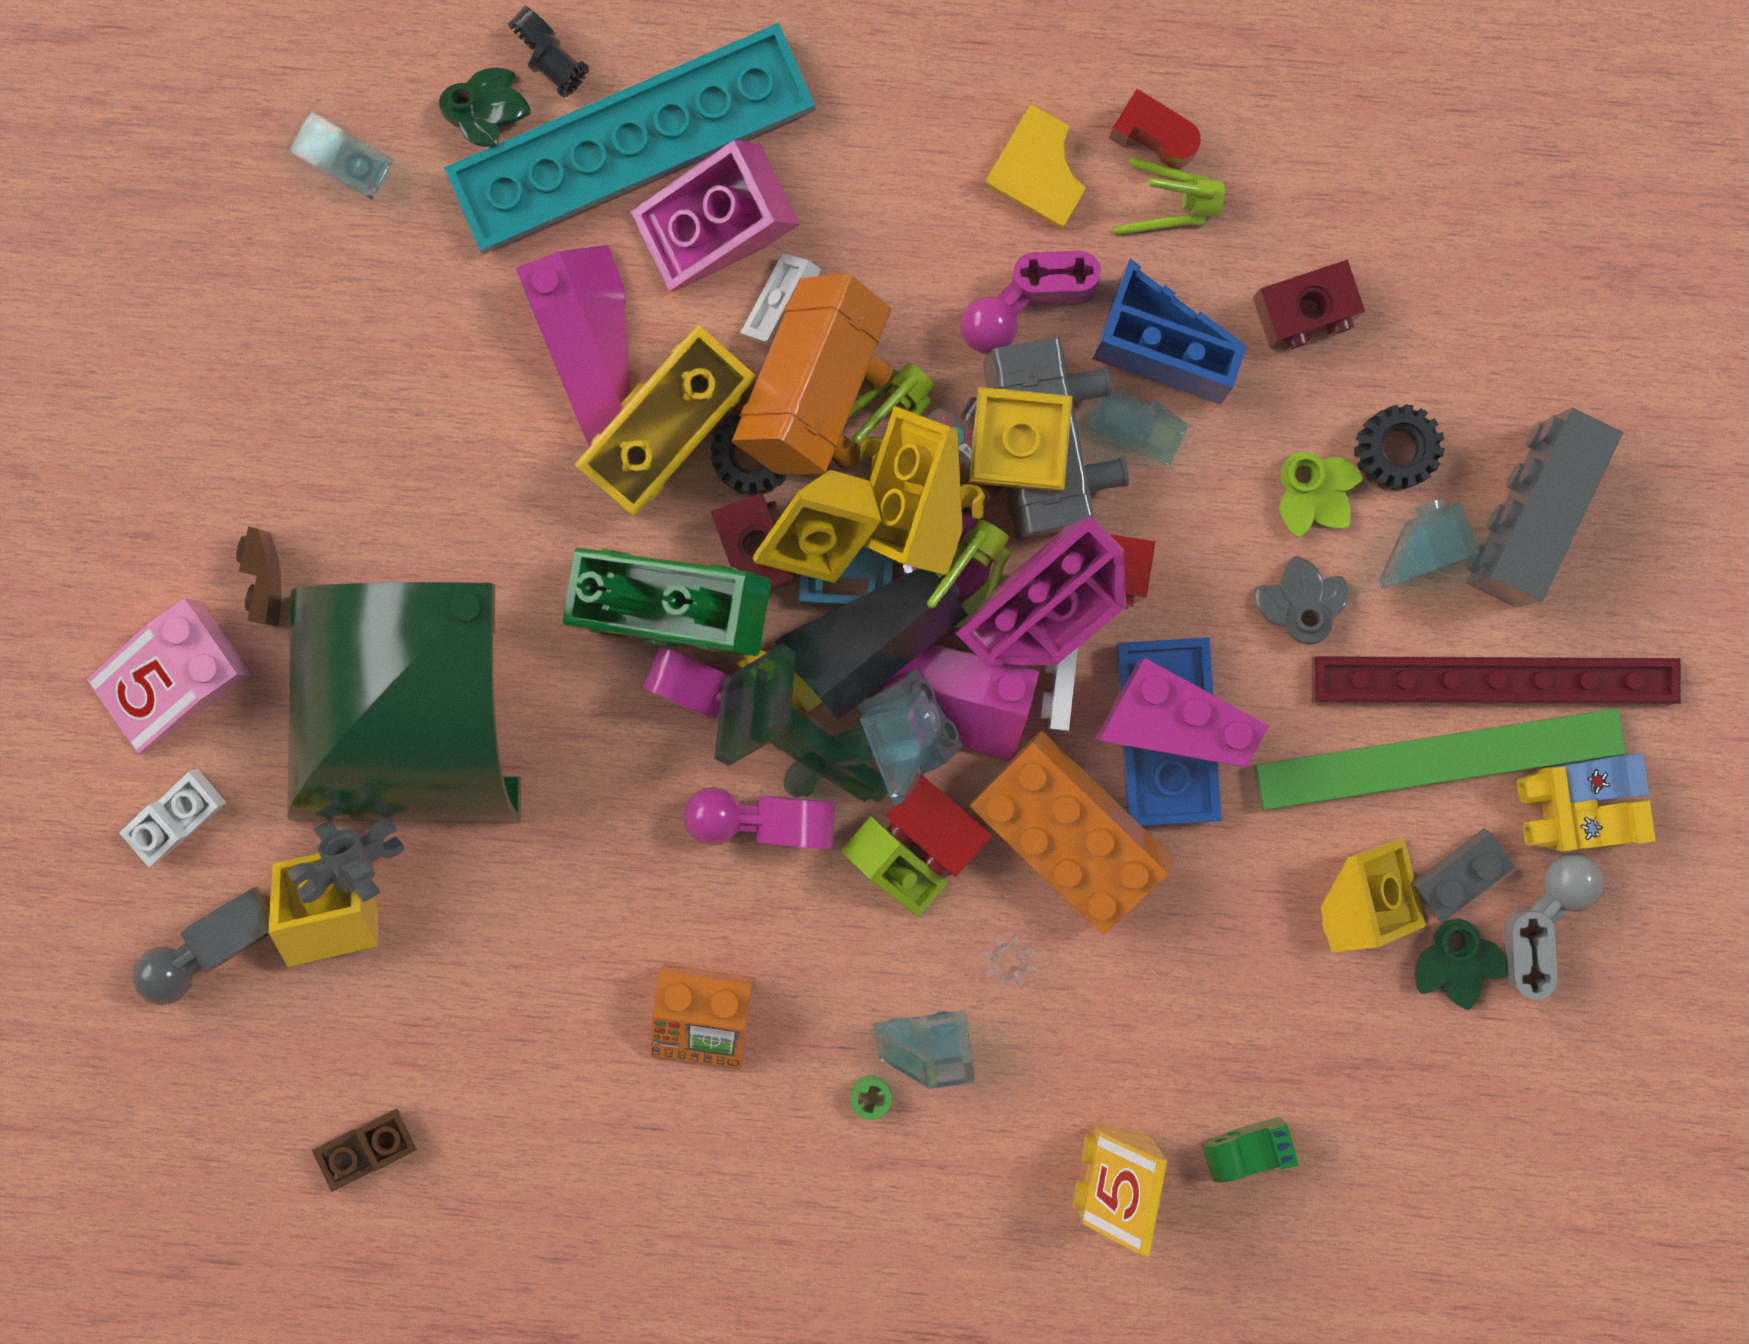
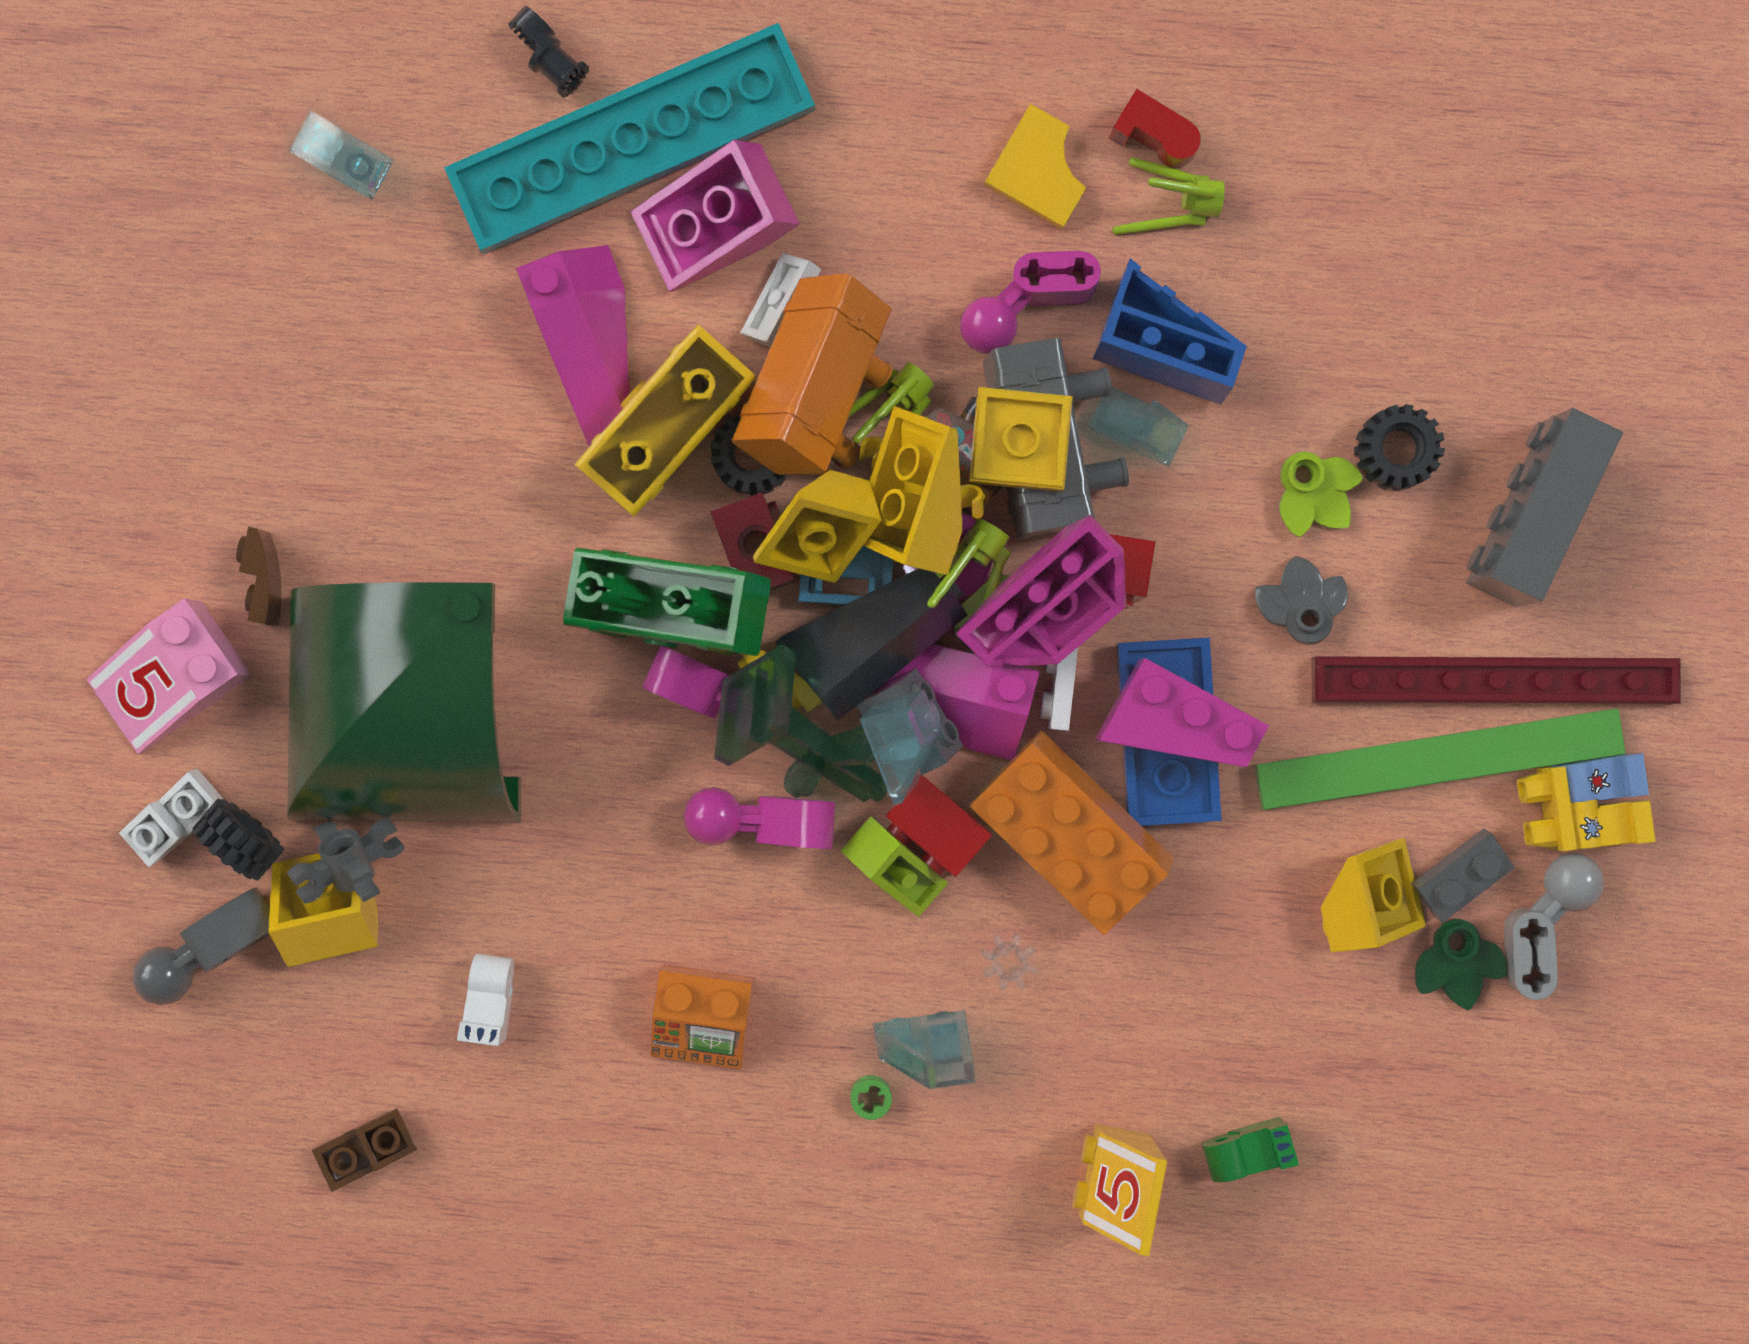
dark green plate [439,67,531,147] -> none
dark red brick [1253,259,1365,351] -> none
clear light blue slope [1379,499,1479,589] -> none
none -> black tyre [192,798,284,881]
none -> white leg [457,953,514,1046]

